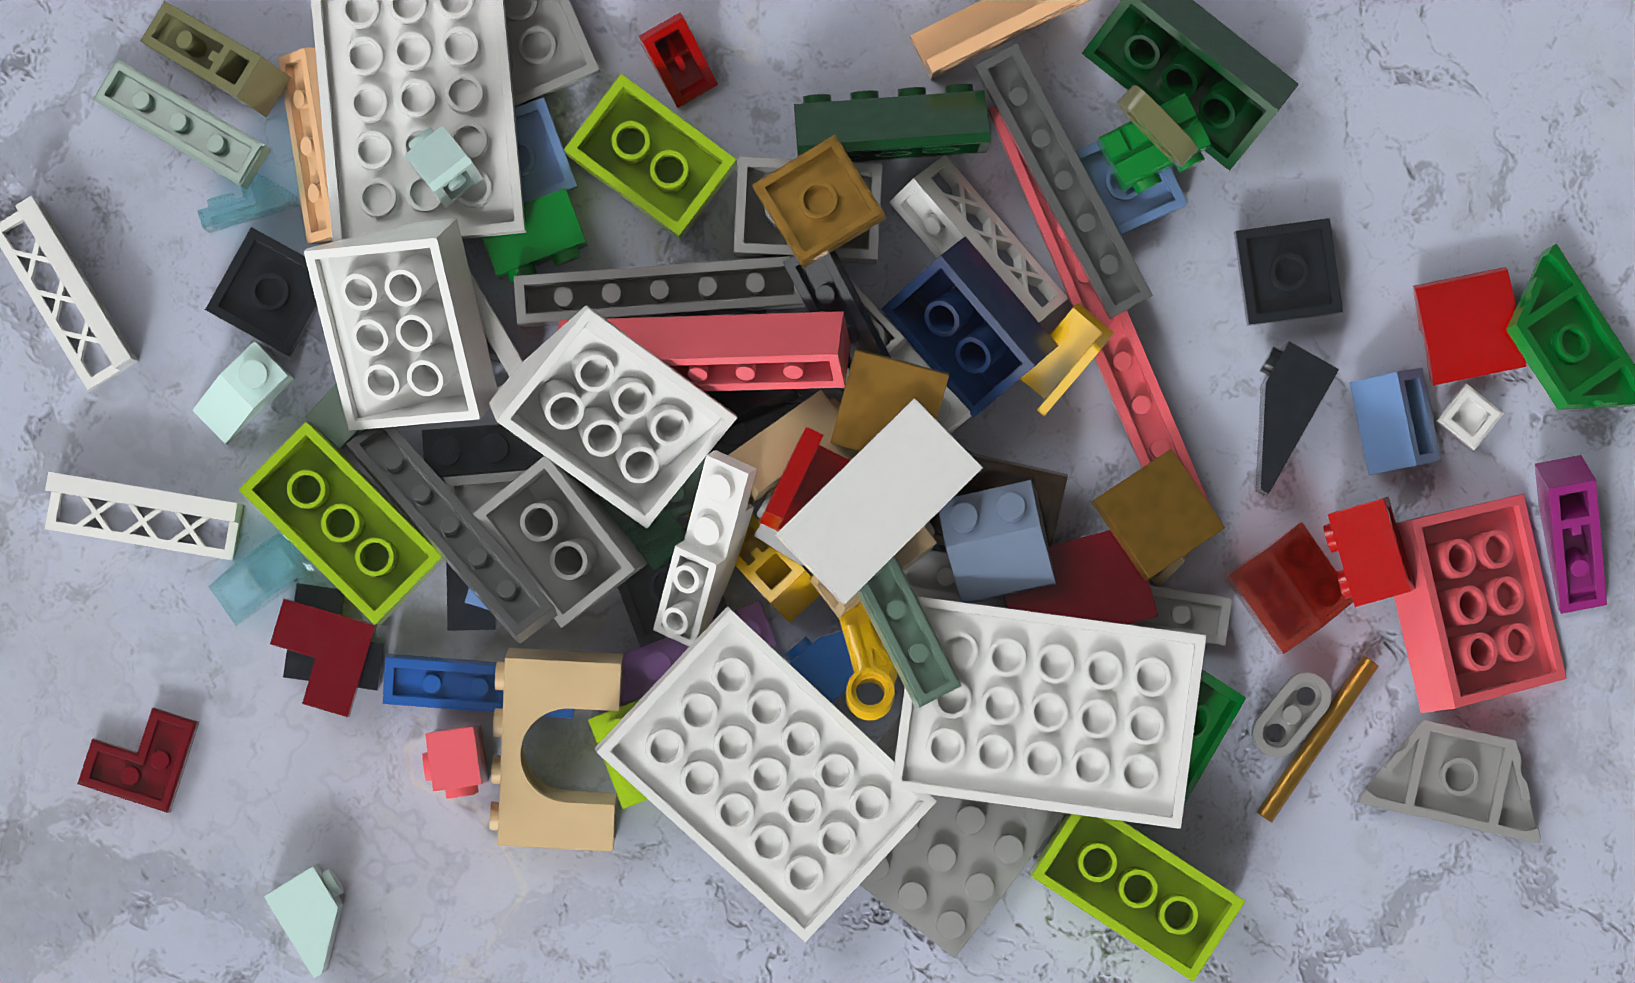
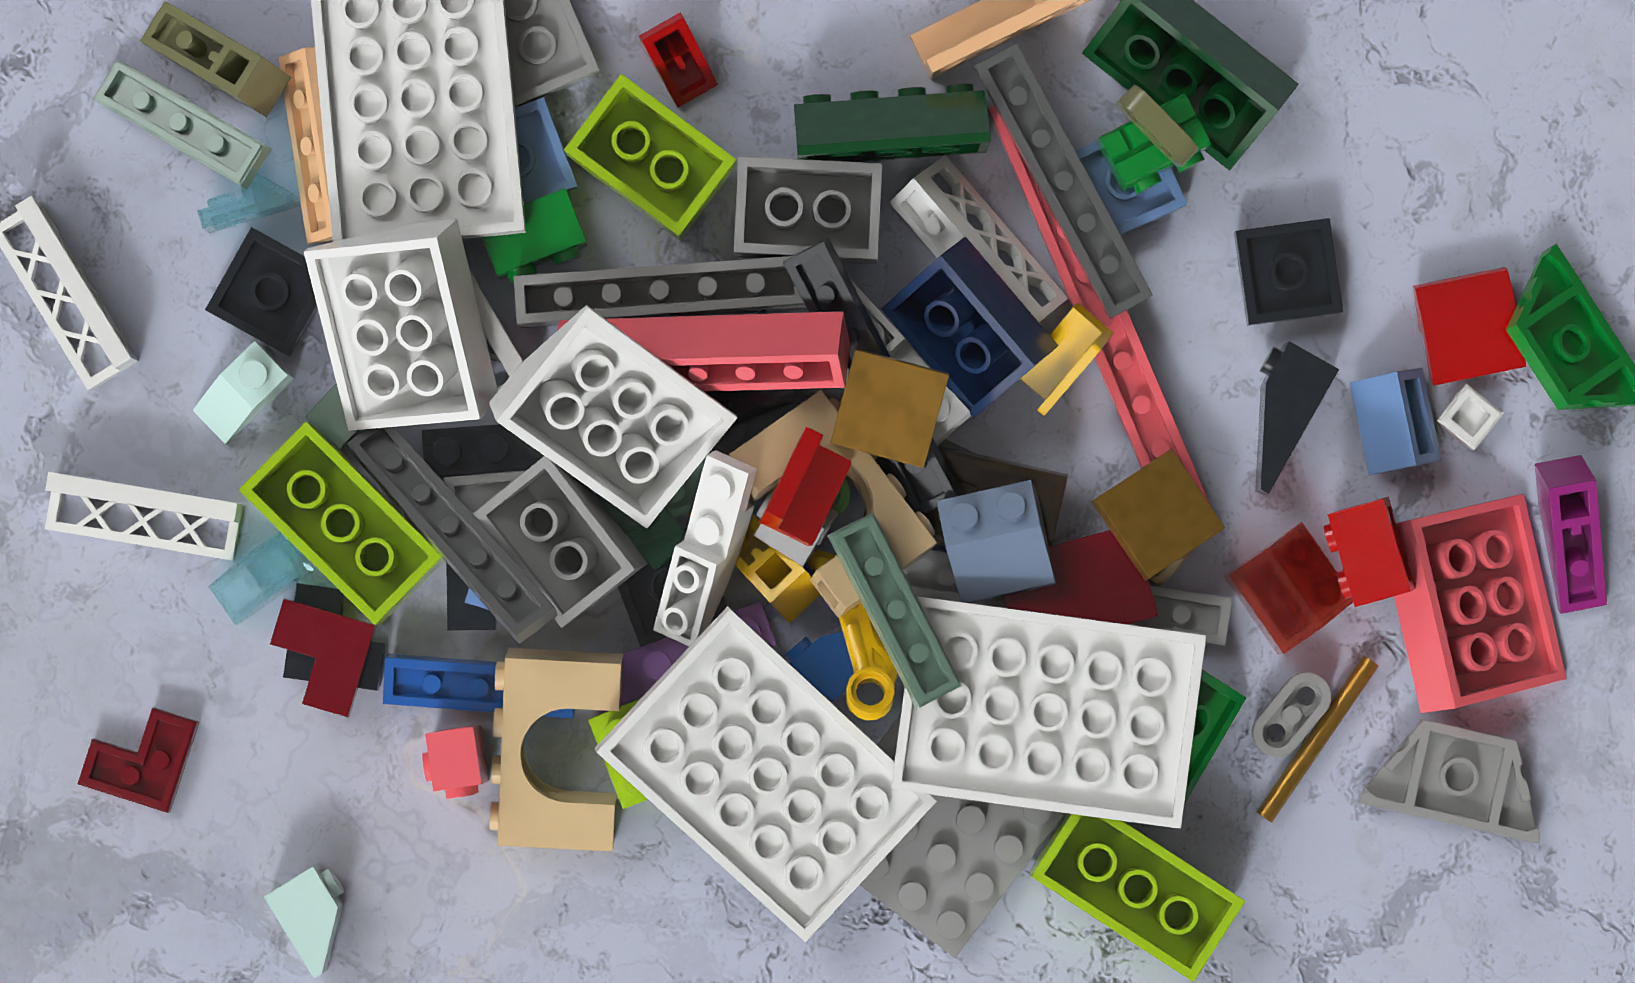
light aqua slope [404,126,483,208] -> none
pearl gold tile [752,135,886,269] -> none
white tile [775,398,983,605] -> none

